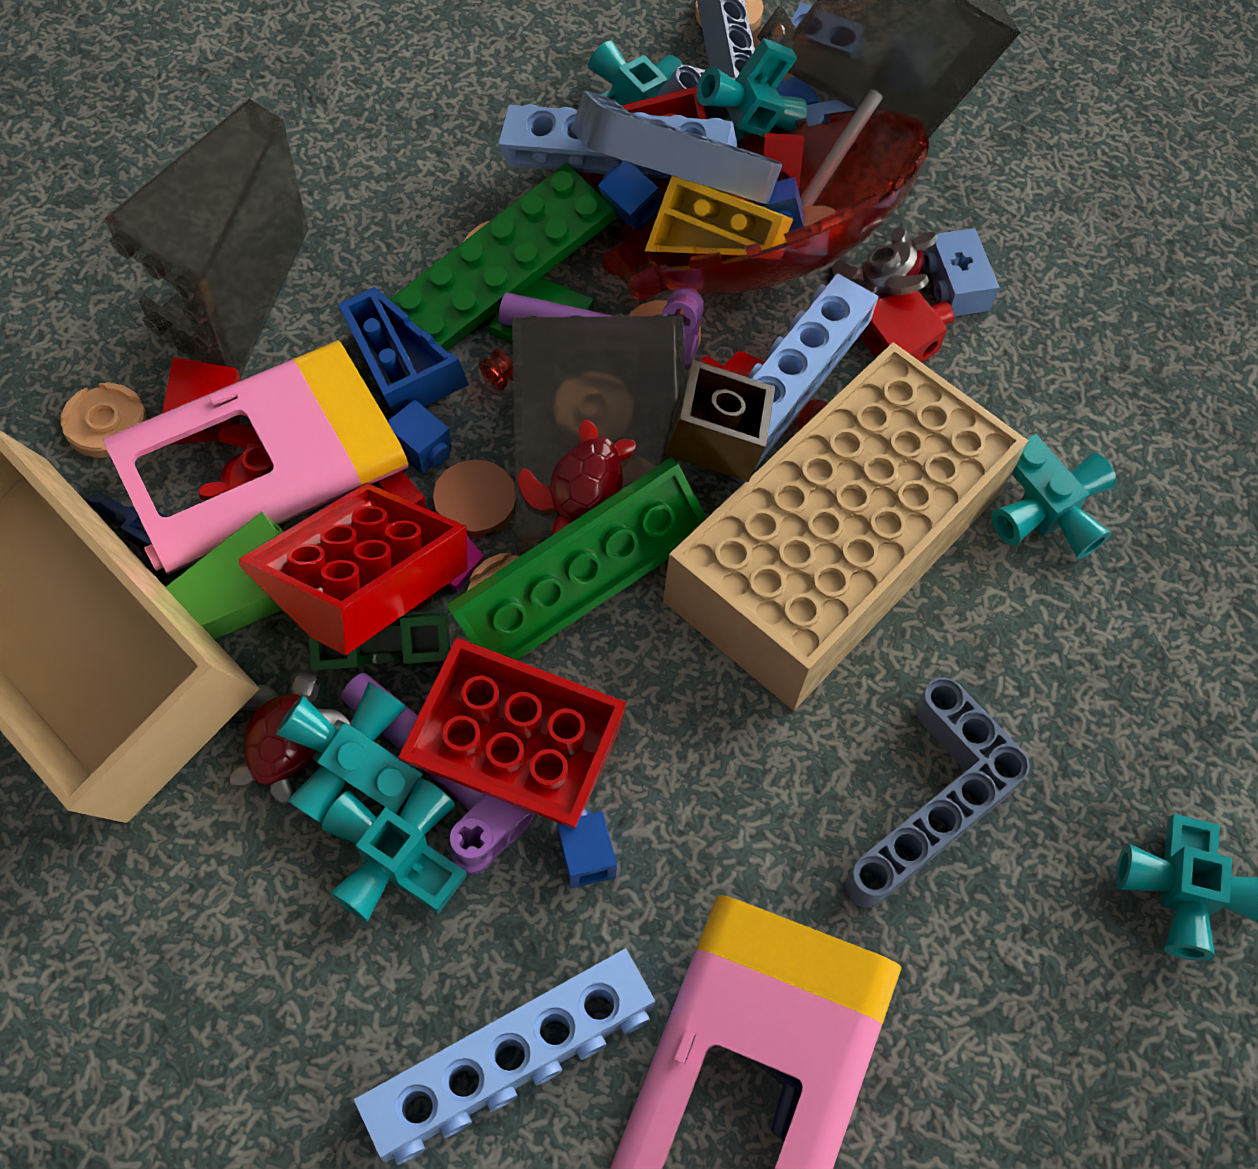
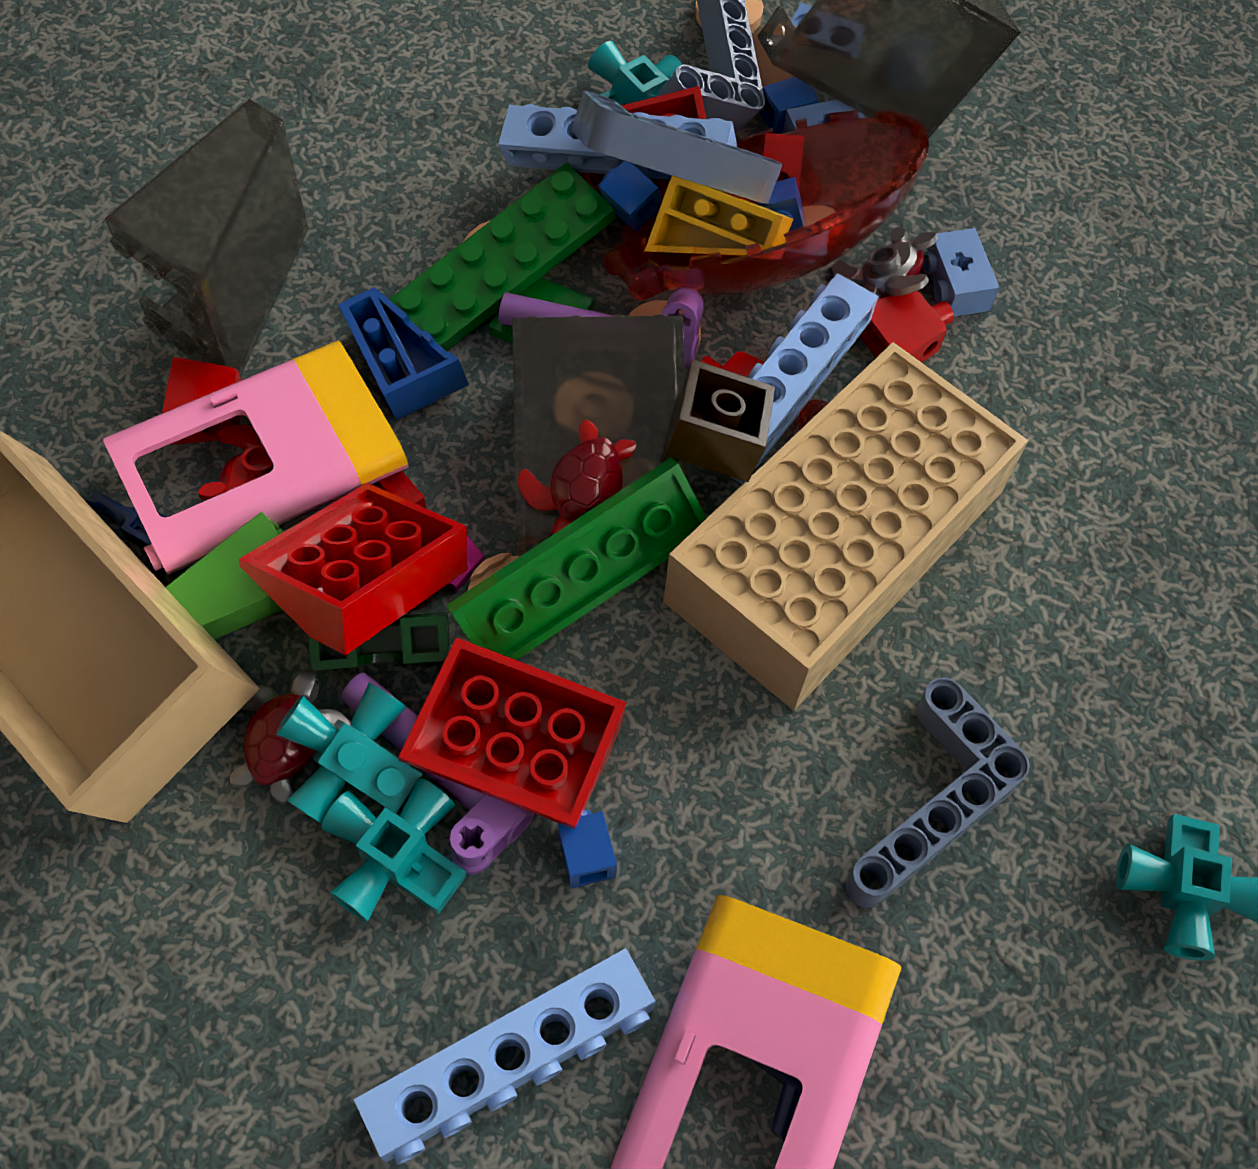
light nougat tile [60,382,147,458] -> none
blue brick [388,399,452,475] -> none
nougat tile [433,459,517,539] -> none
clear red bush [479,349,519,390] -> none
teal brick [697,38,807,148] -> none
light grey bar [800,89,883,207] -> none
teal brick [991,434,1116,560] -> none

